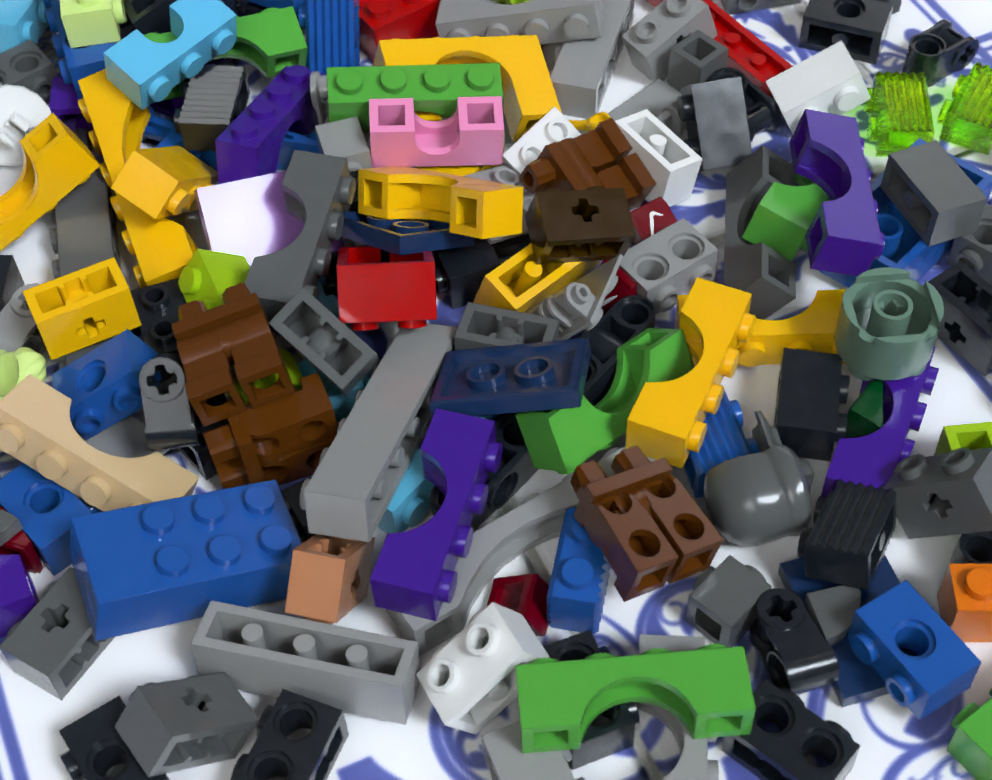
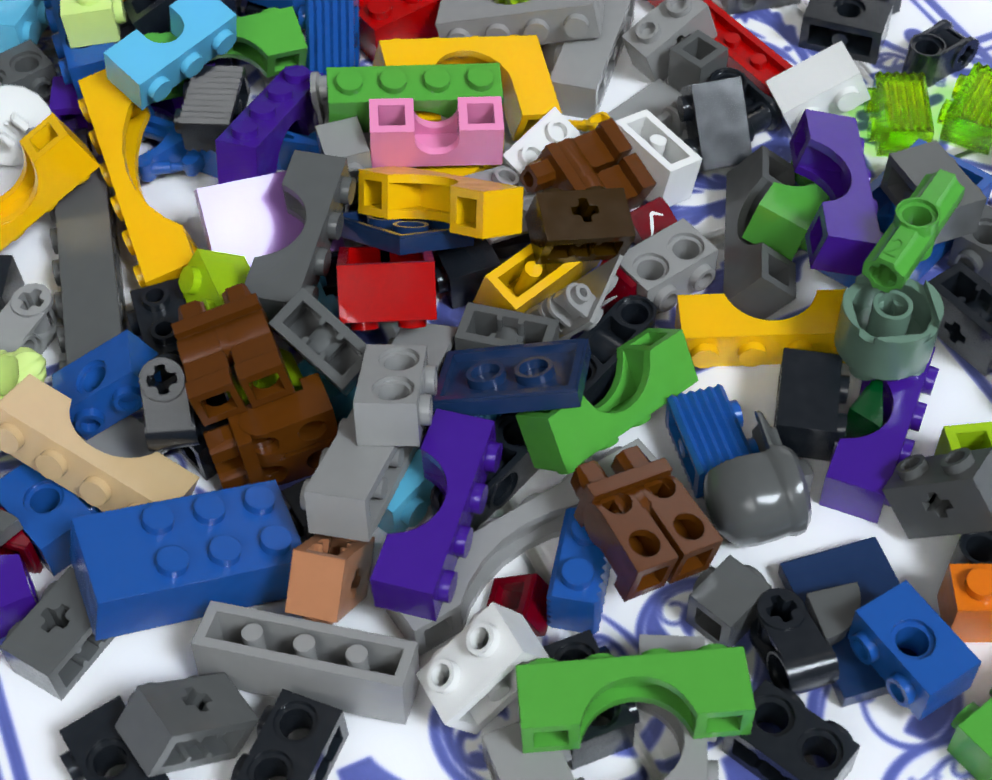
yellow brick [22,257,142,360] -> none
yellow brick [111,146,218,219] -> none
yellow arch [625,277,756,469] -> none
black brick [798,479,896,591] -> none
none -> light grey brick [353,344,438,446]
none -> bright green piece [862,169,965,293]

